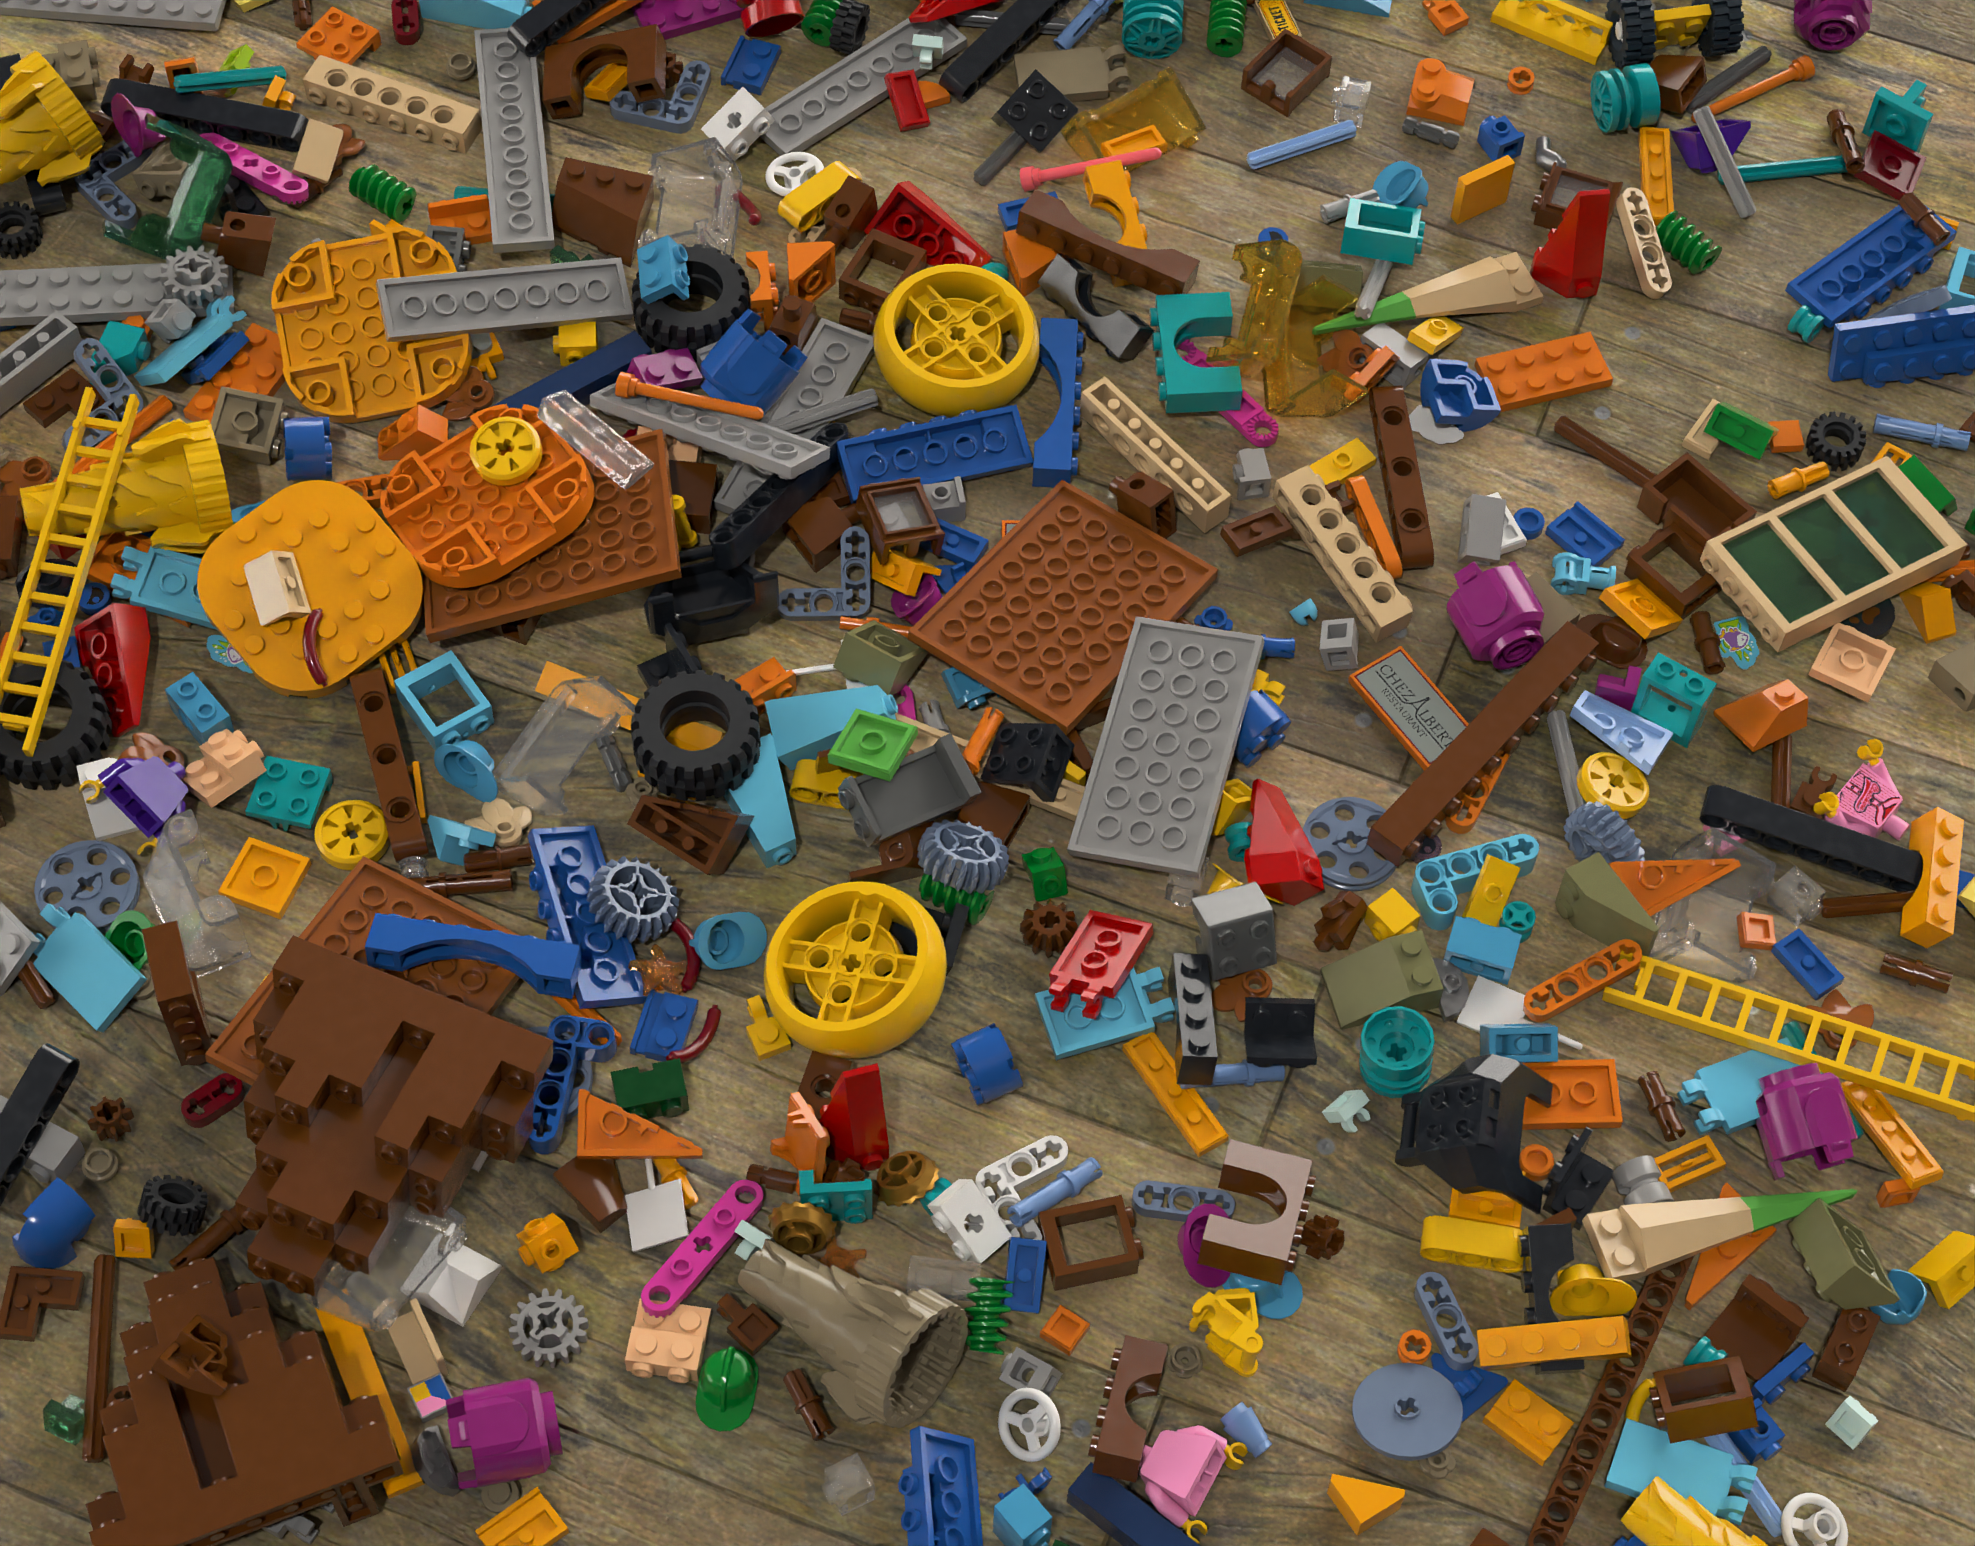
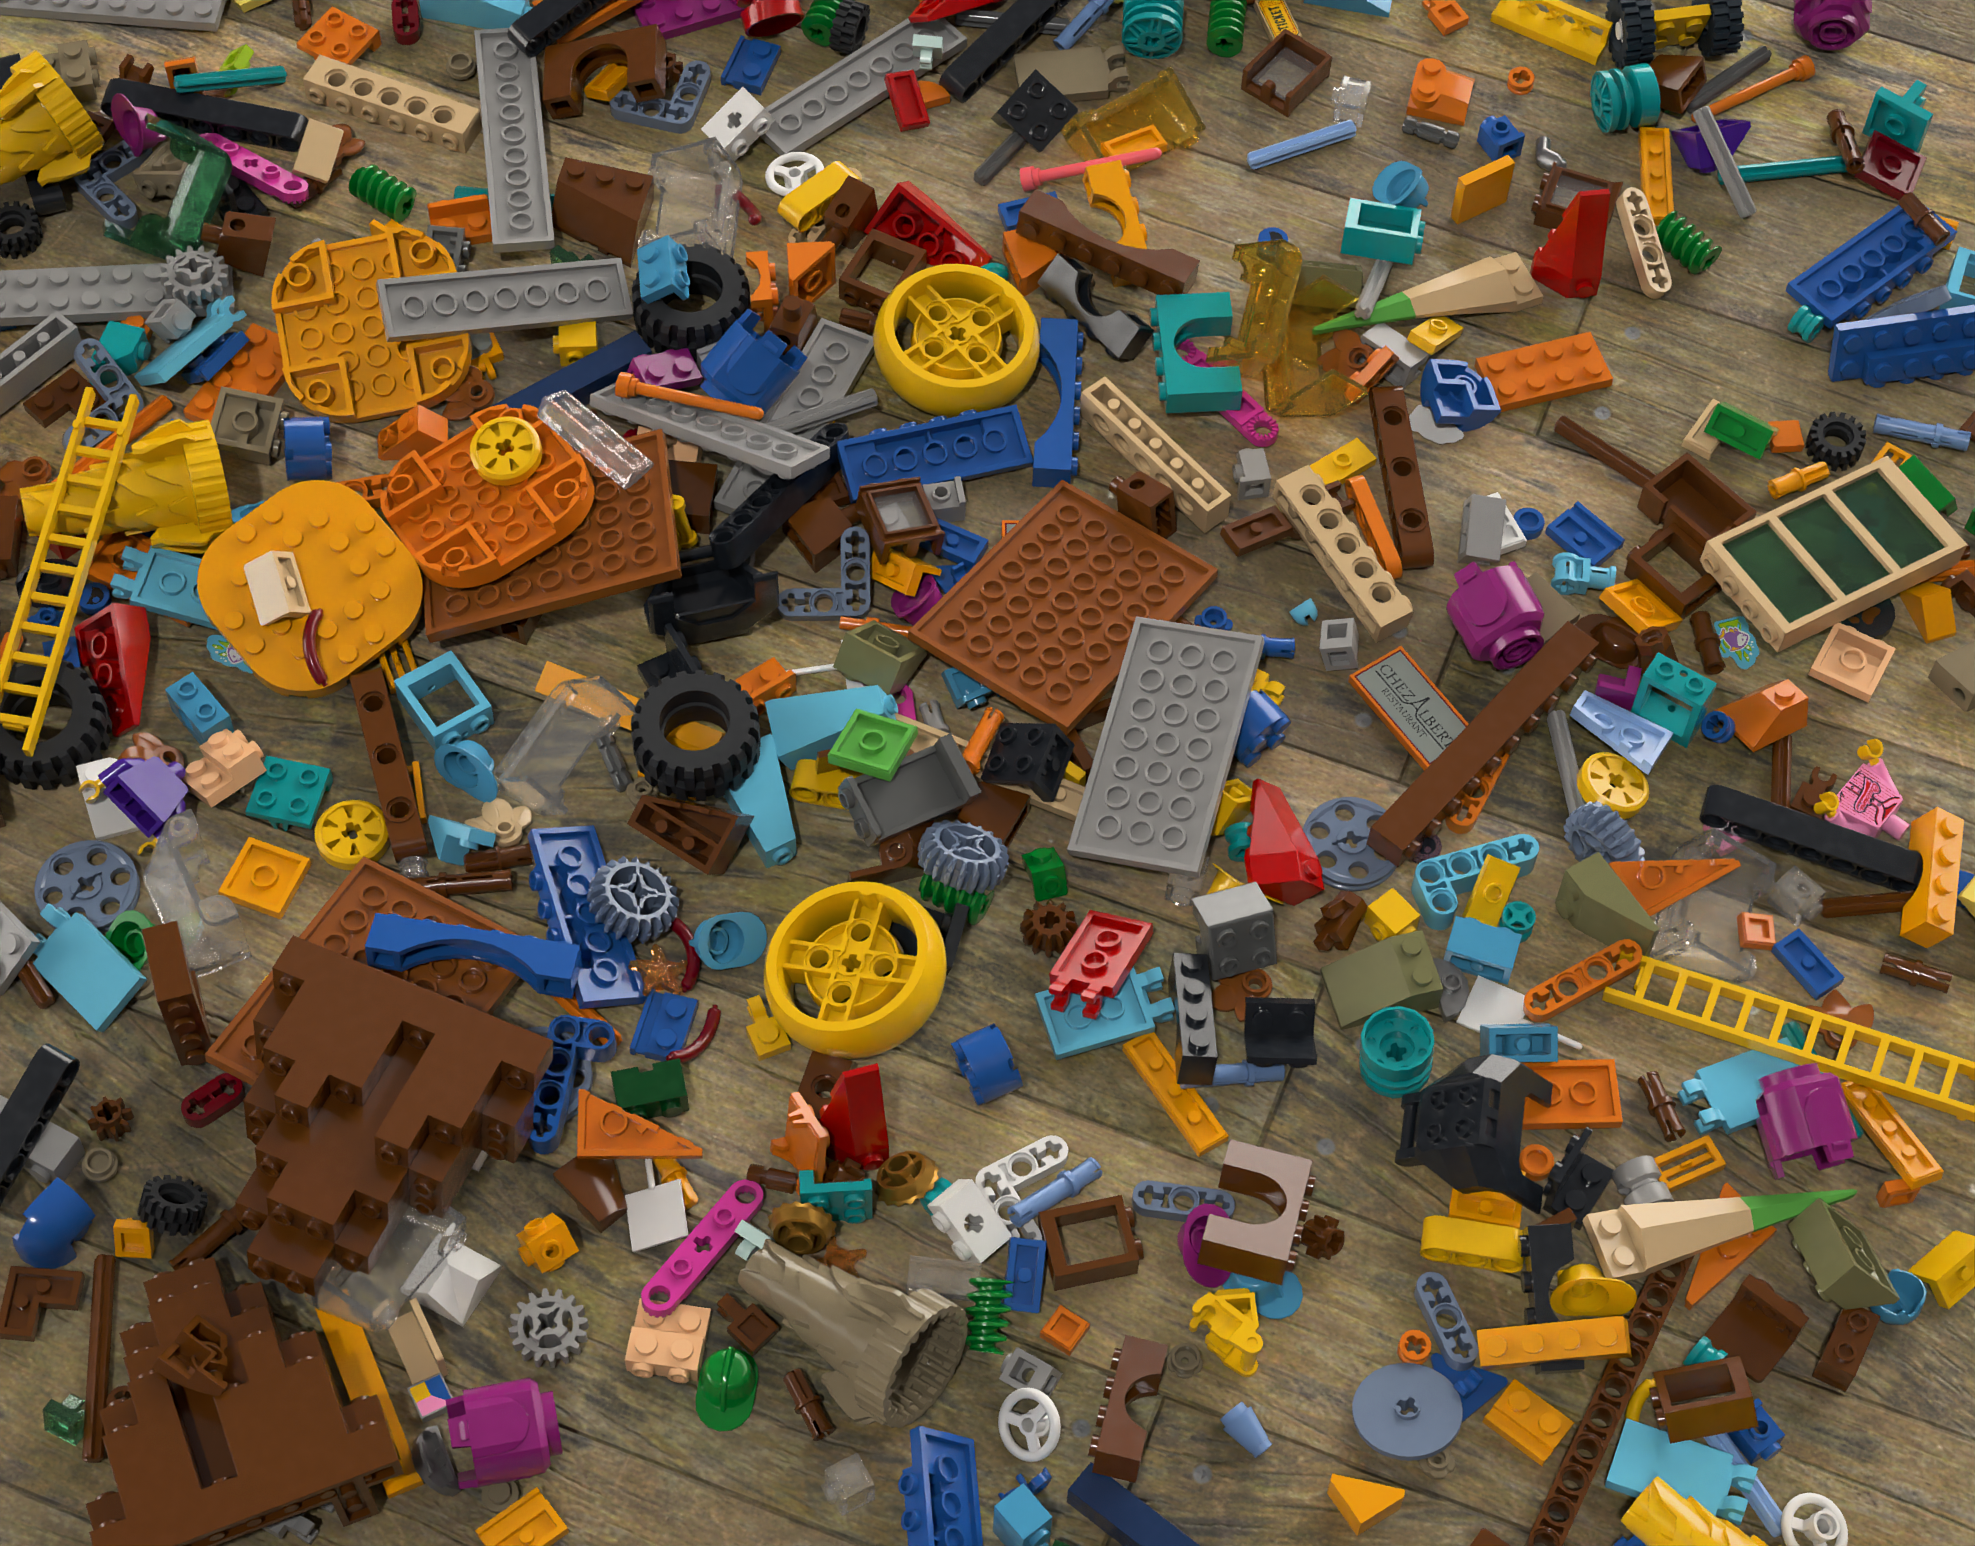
light orange tile [262,75,296,111] -> none
bright pink torso [1140,1425,1248,1544] -> none
light grey axle [1320,189,1380,224] -> none
light aqua tile [1322,1090,1370,1133] -> none
blue plate [1751,1342,1814,1405] -> none
light aqua tile [1825,1396,1878,1449] -> none
none -> reddish brown rock [1634,626,1679,676]
none -> blue bush [1701,711,1736,743]

